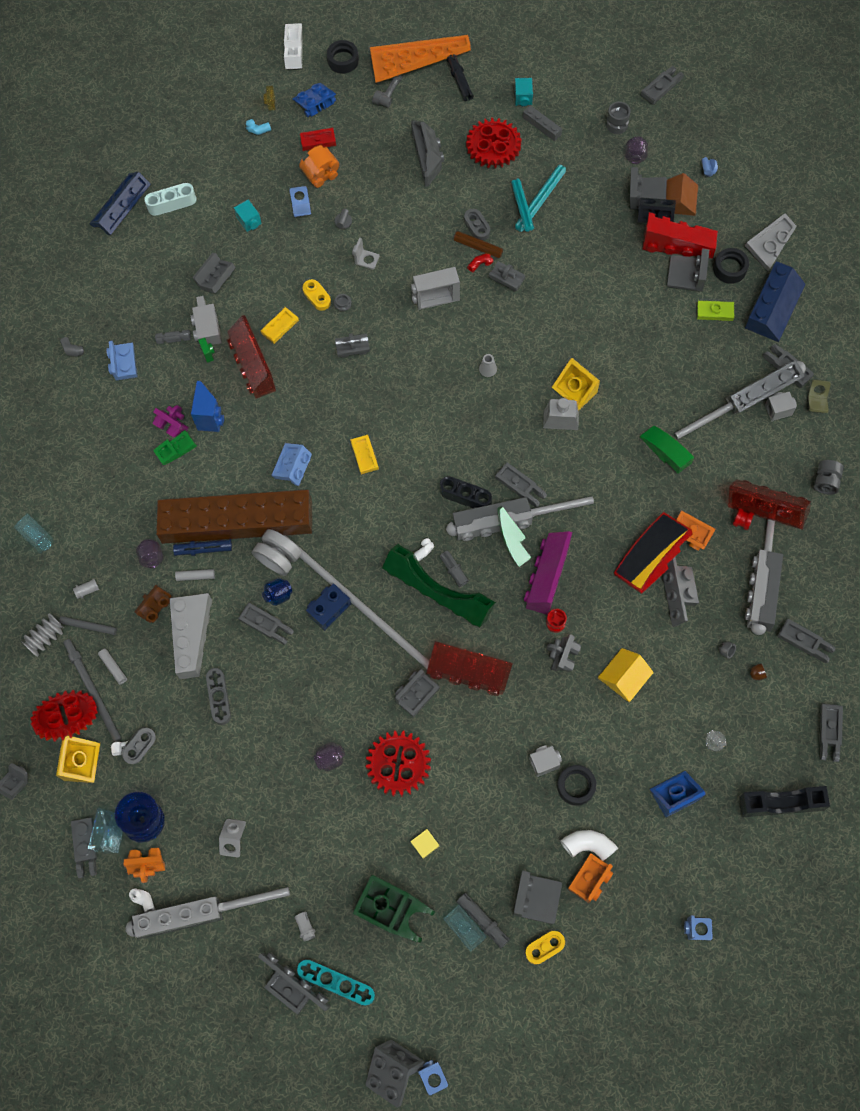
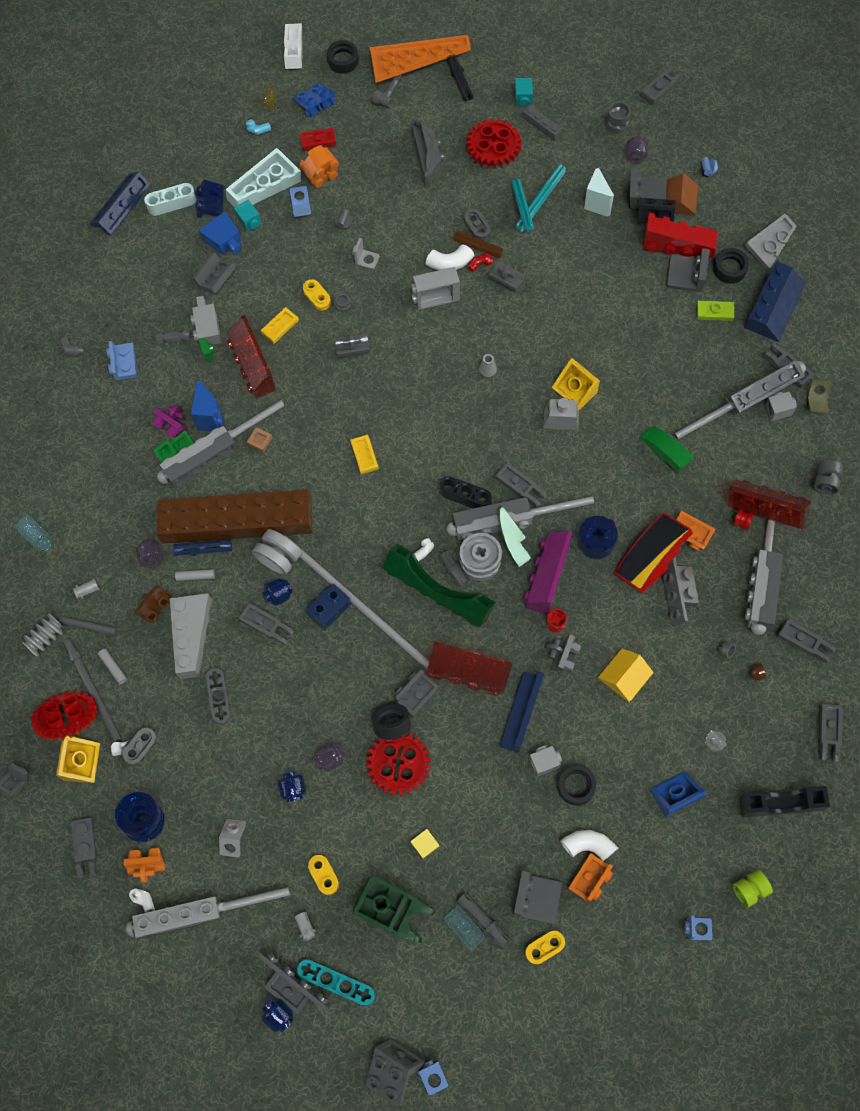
clear light blue slope [88,808,123,854] -> none
medium blue bracket [272,443,312,486] -> none
none -> piece [157,400,284,489]
none -> clear blue bracket [195,179,223,218]
none -> blue torso [199,211,242,254]
none -> light aqua wedge [226,148,301,207]
none -> medium nougat plate [247,427,273,453]
none -> clear blue head [261,999,293,1032]
none -> clear blue head [277,771,306,802]
none -> yellow plate [308,855,339,895]
none -> black tyre [371,703,411,740]
none -> white cylinder [425,245,474,271]
none -> light grey wheel [459,533,502,581]
none -> dark blue fence [500,672,544,753]
none -> clear blue brick [577,516,618,559]
none -> light aqua slope [584,168,614,216]
none -> lime wheel [732,869,773,908]

